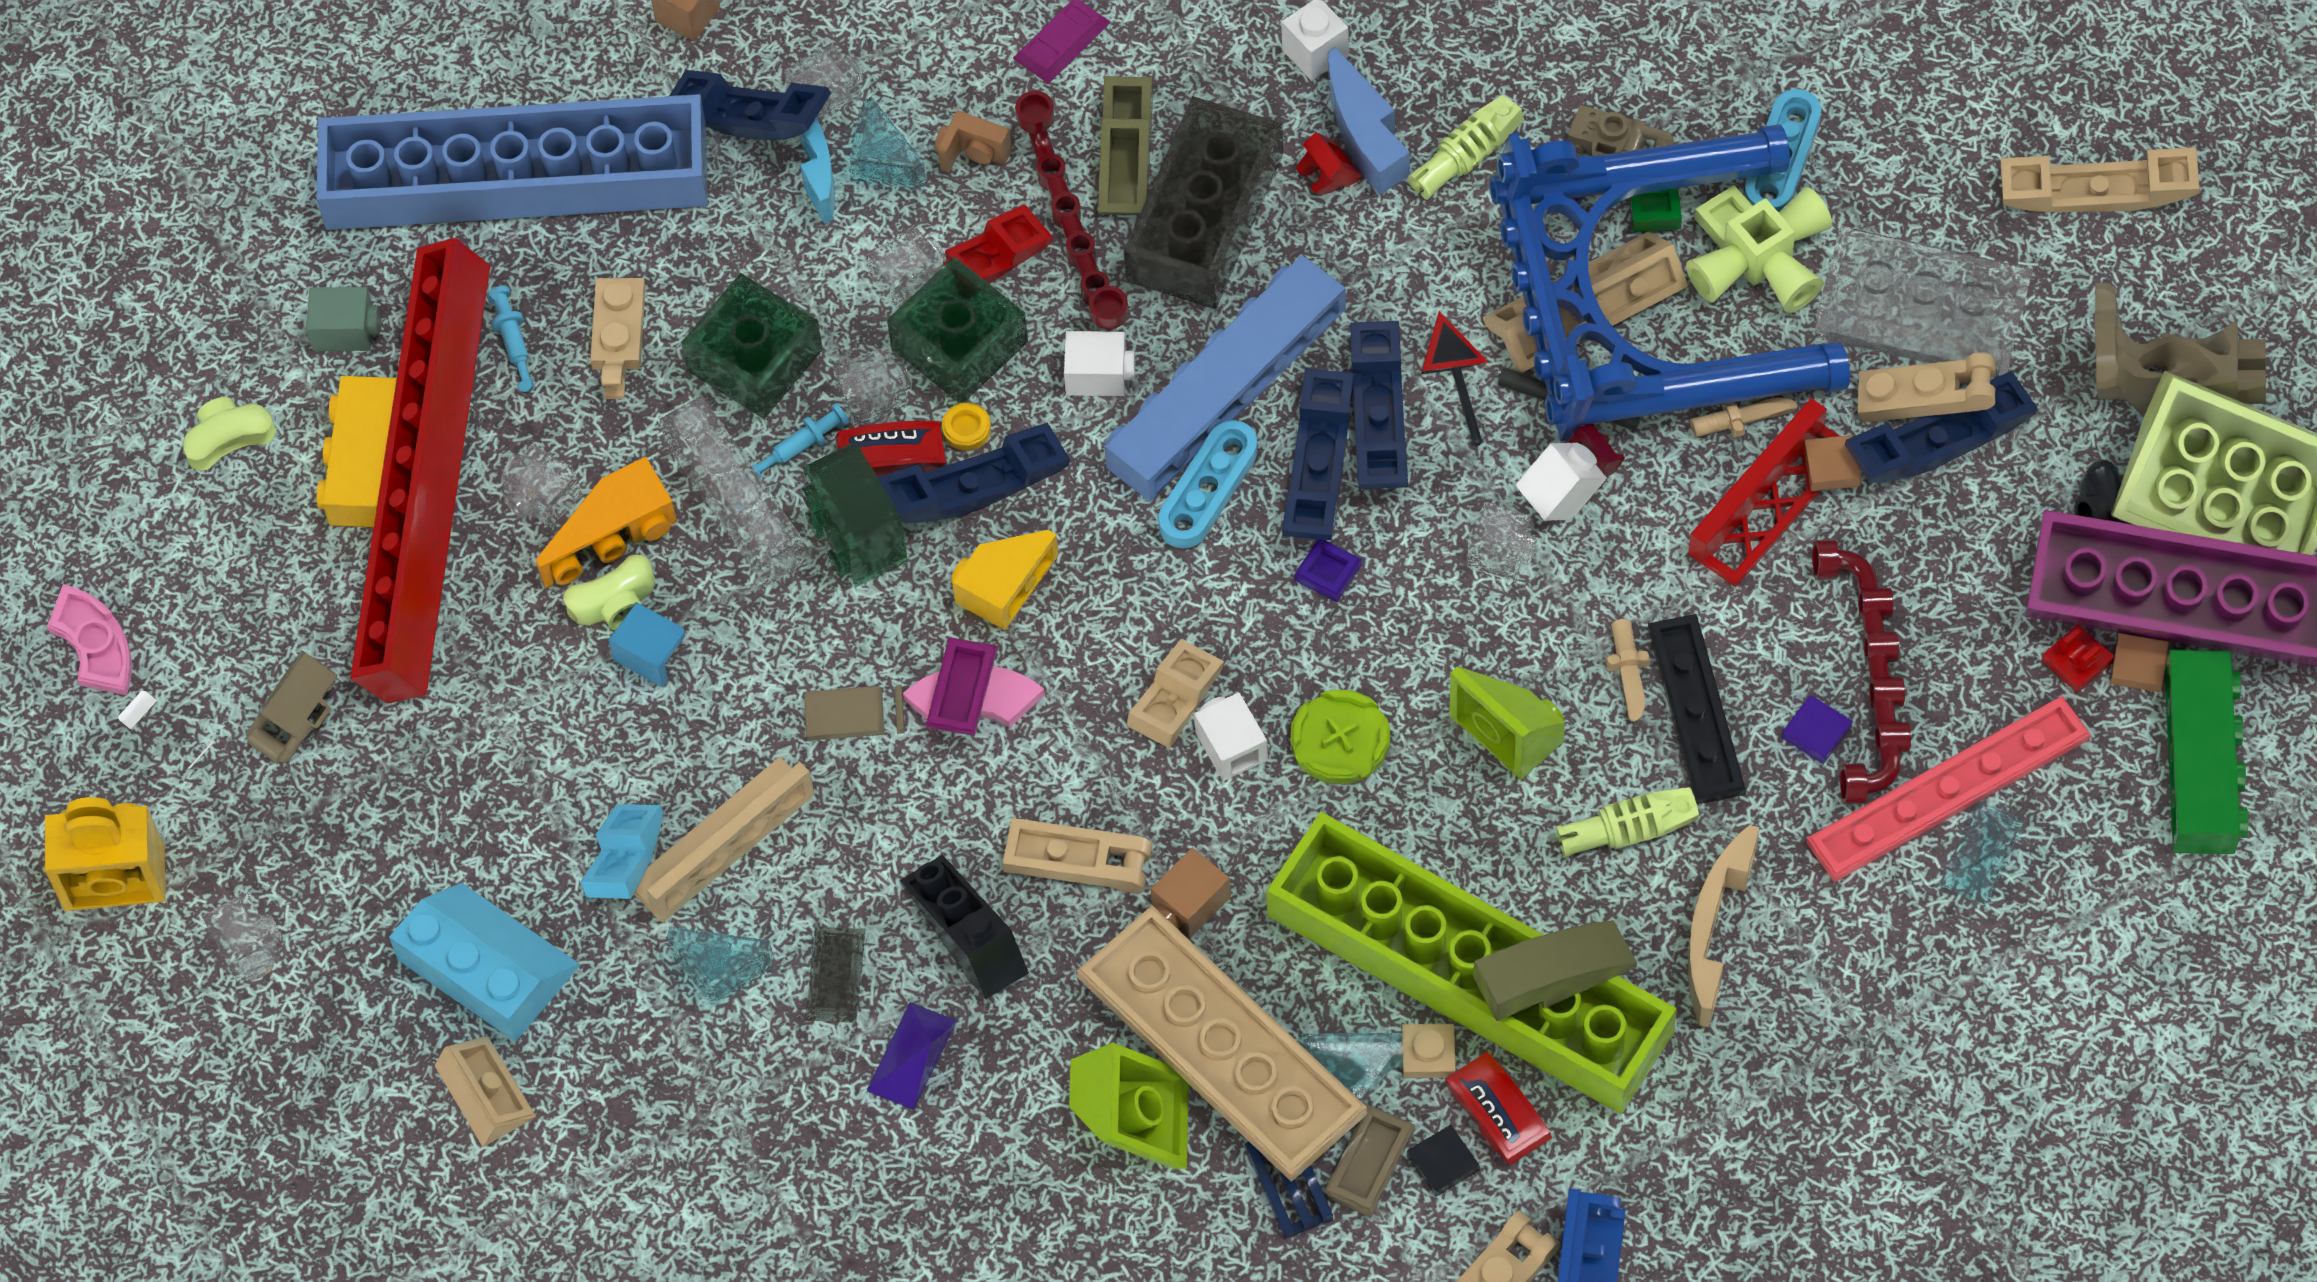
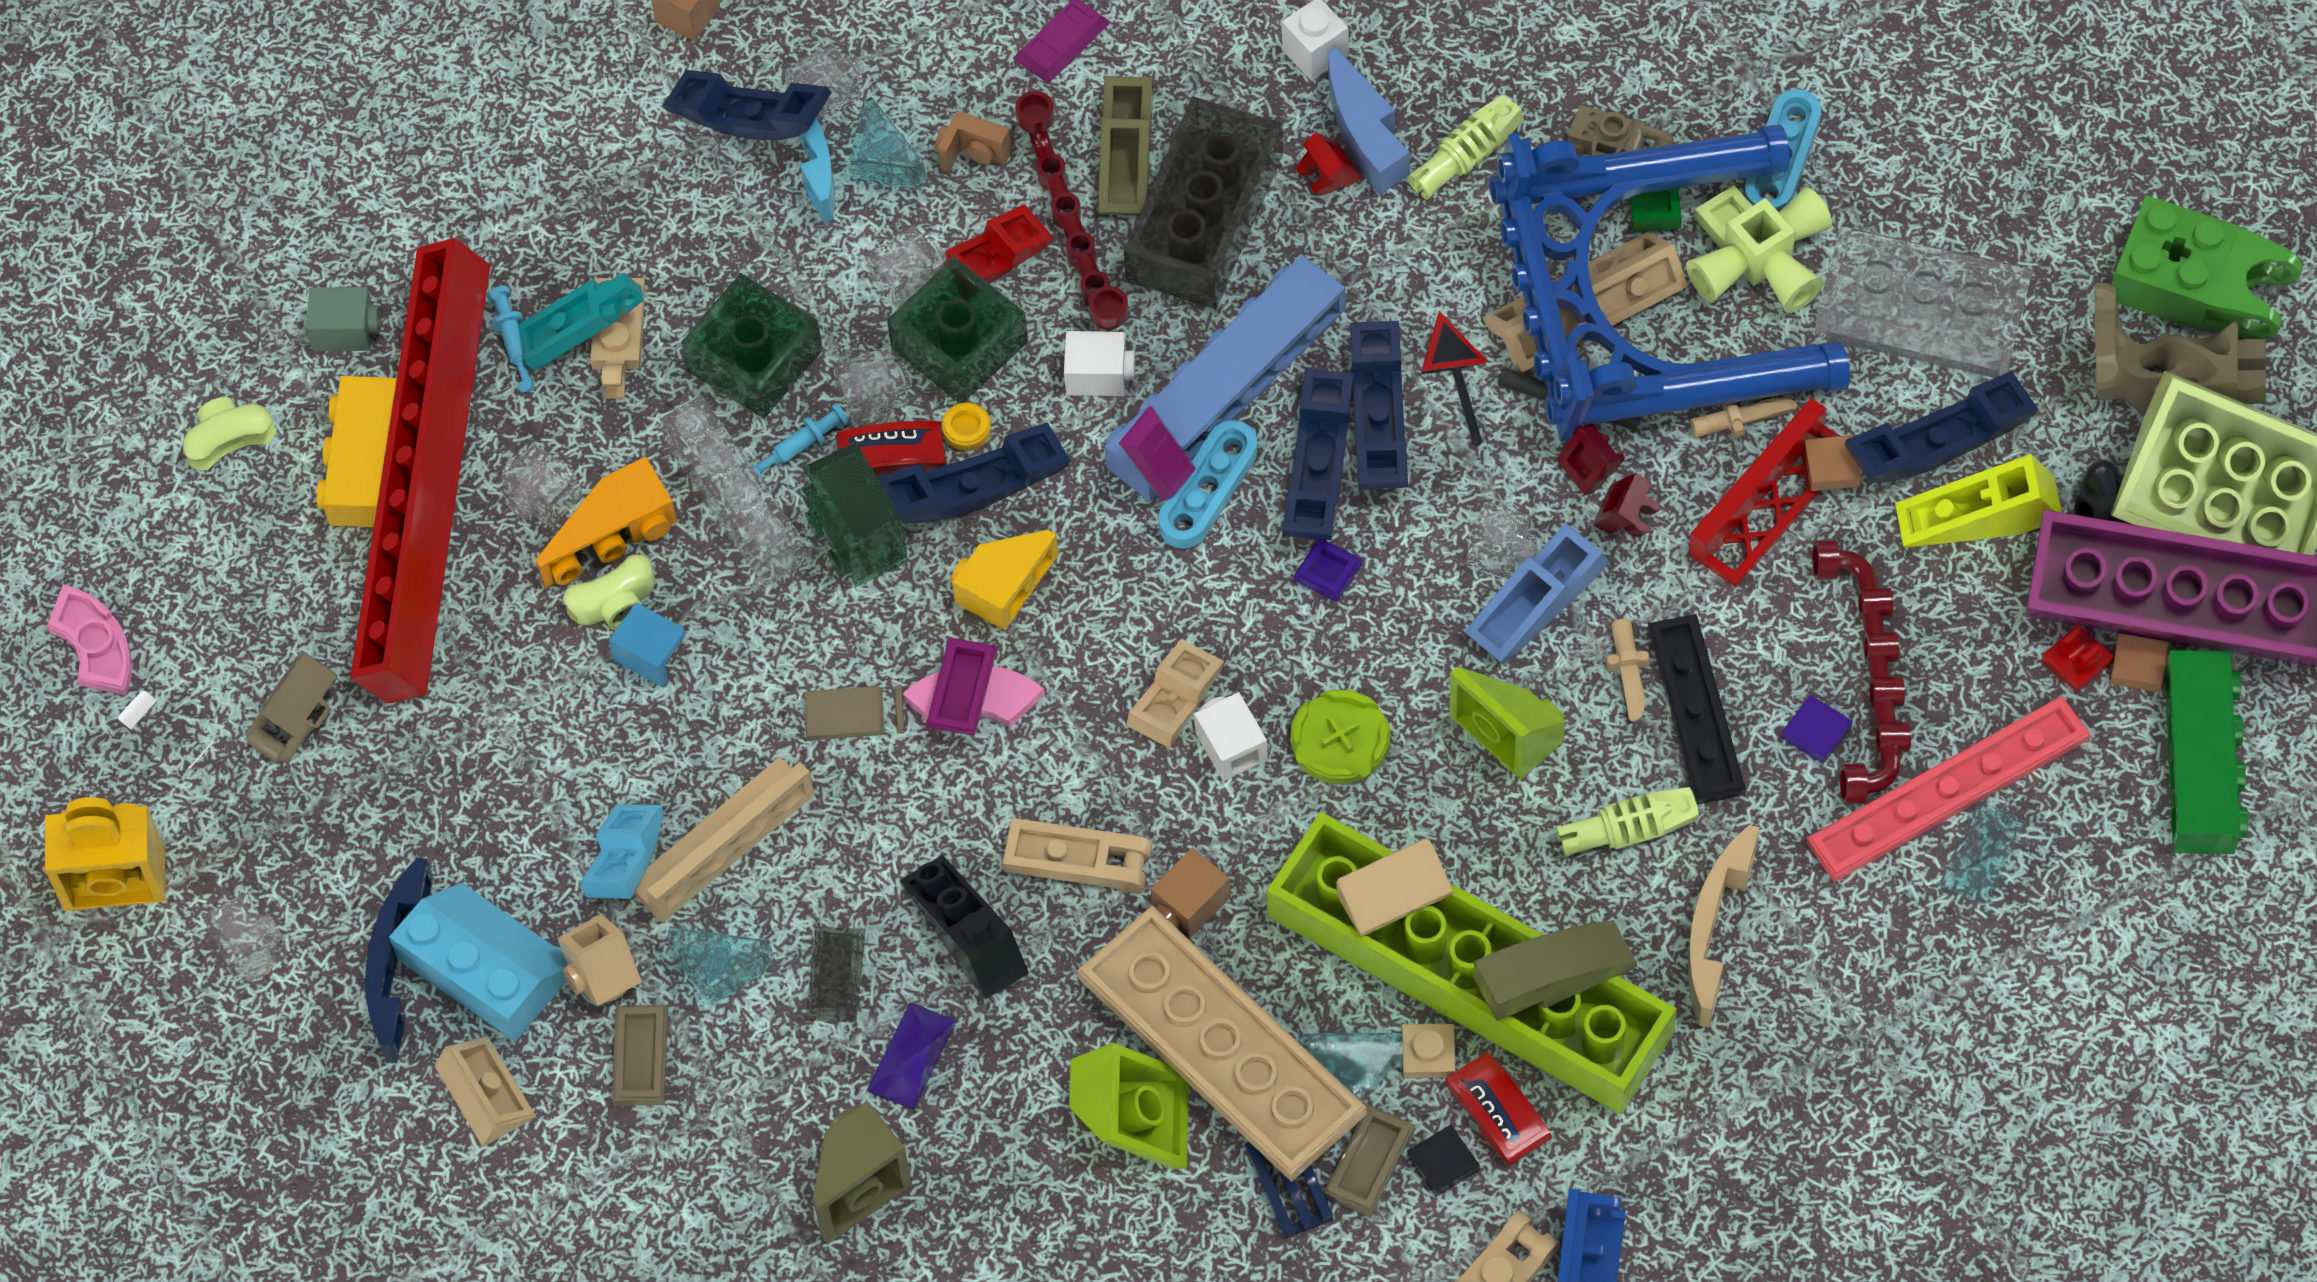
medium blue brick [317,94,708,230] -> none
white brick [1515,443,1607,521] -> none
tan plate [1858,353,1996,422] -> none
tan slope [2001,147,2200,212] -> none
none -> dark blue slope [365,858,434,1064]
none -> teal hinge [518,273,644,371]
none -> tan brick [557,914,642,1006]
none -> dark tan tile [612,1005,668,1106]
none -> olive slope [813,1101,912,1245]
none -> magenta tile [1119,406,1196,501]
none -> tan slope [1337,838,1453,937]
none -> medium blue slope [1464,522,1609,664]
none -> dark red tile [1593,473,1660,536]
none -> neon yellow slope [1895,454,2062,548]
none -> bright green brick [2112,195,2303,340]

